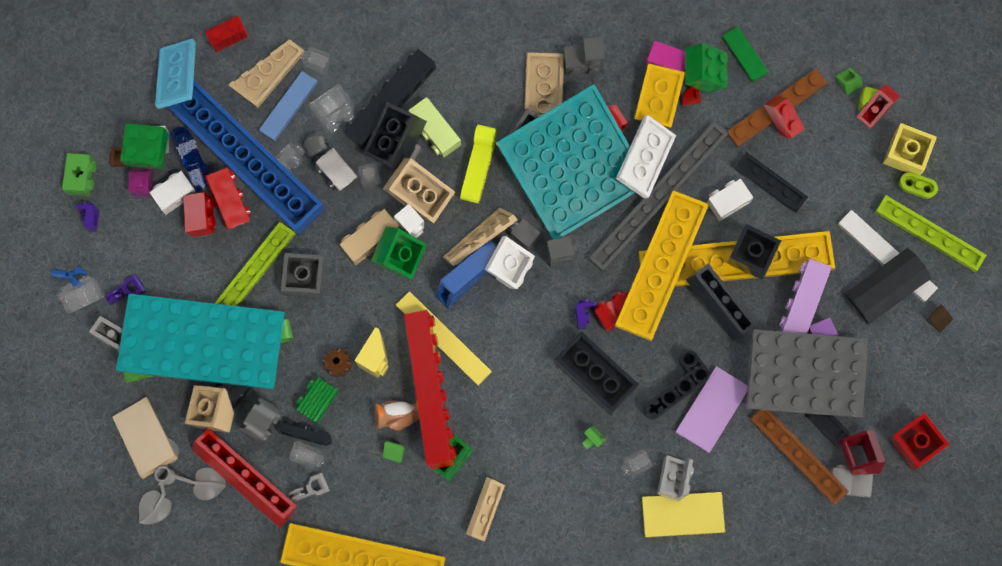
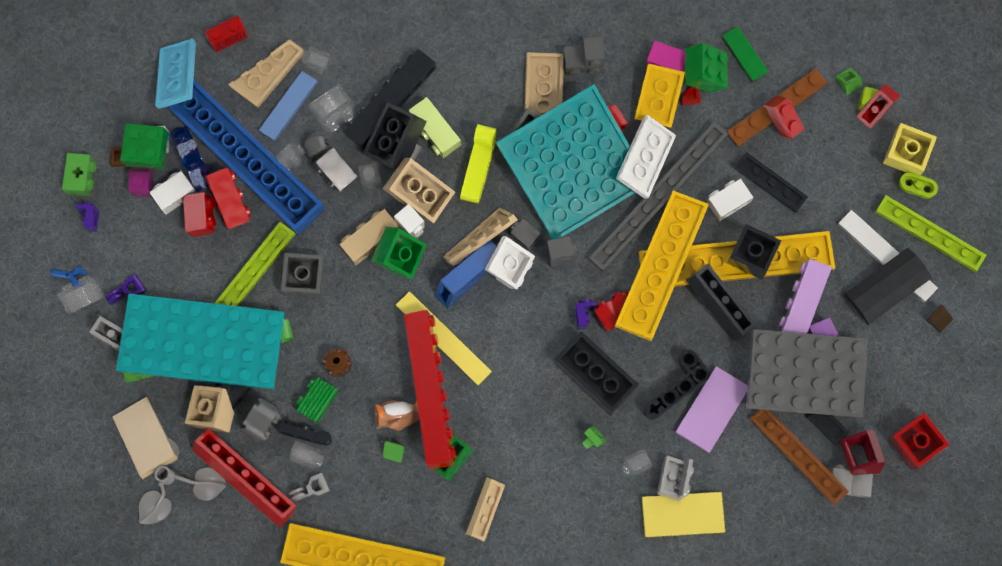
light yellow slope [355,327,389,378] -> none

